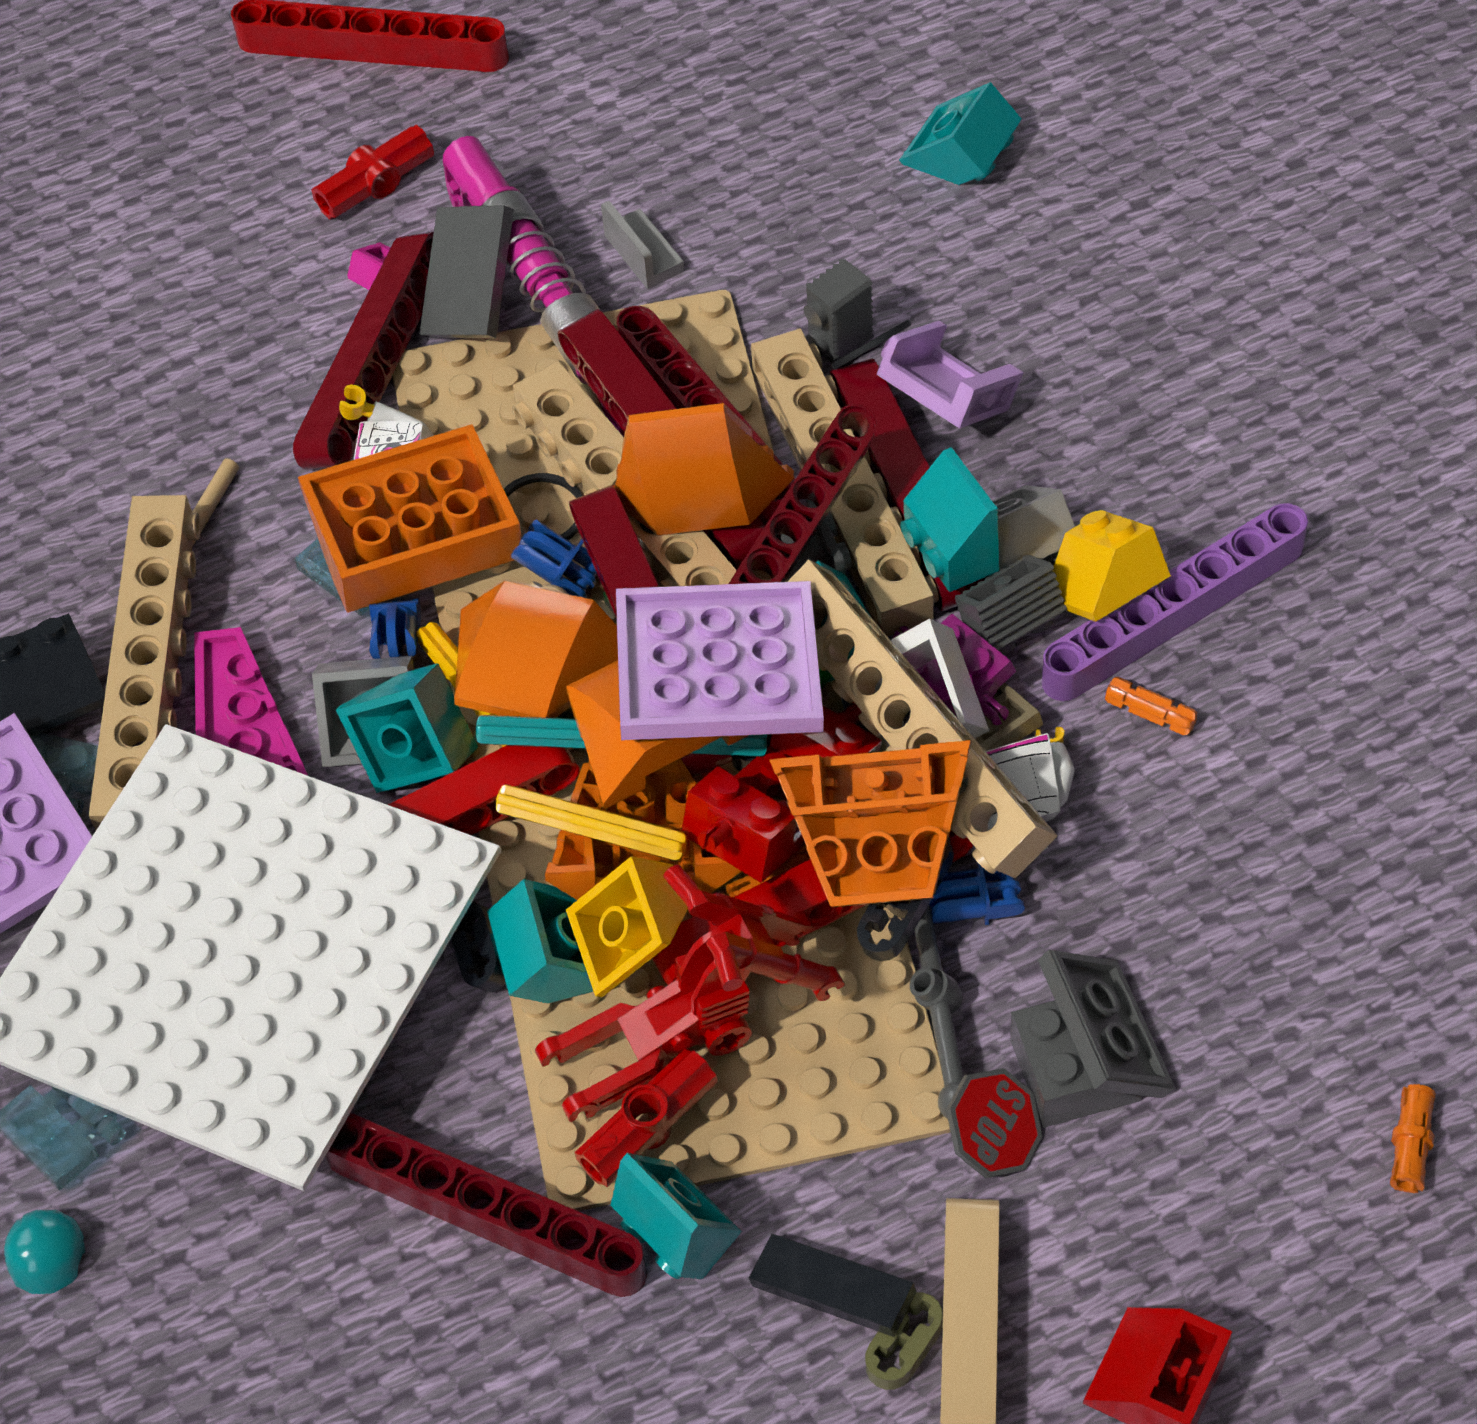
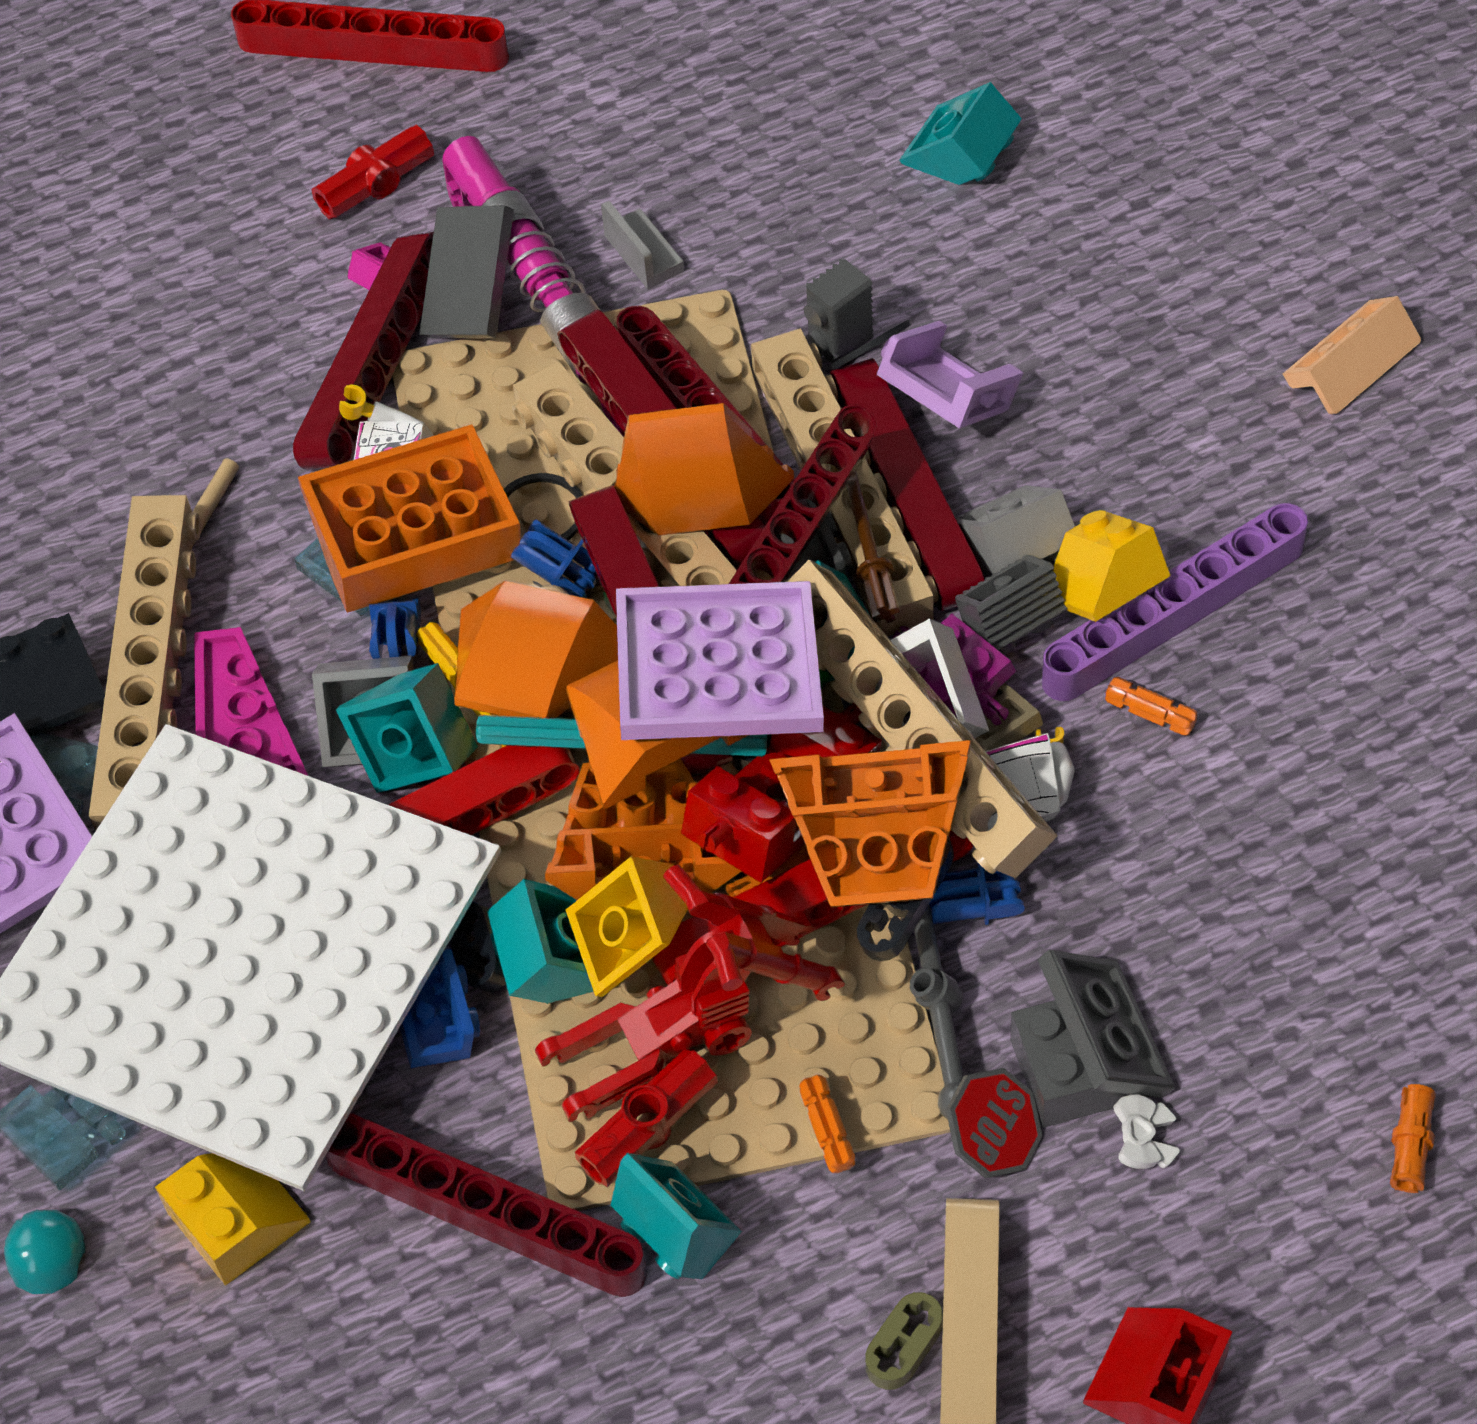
yellow axle [496,784,687,861] -> none
black tile [749,1233,917,1337] -> none
teal slope [900,447,999,592] -> none
none -> yellow slope [155,1153,311,1286]
none -> blue bracket [400,949,480,1068]
none -> orange axle [799,1075,855,1173]
none -> reddish brown piece [846,470,900,623]
none -> white piece [1113,1094,1180,1169]
none -> light nougat panel [1283,296,1421,414]

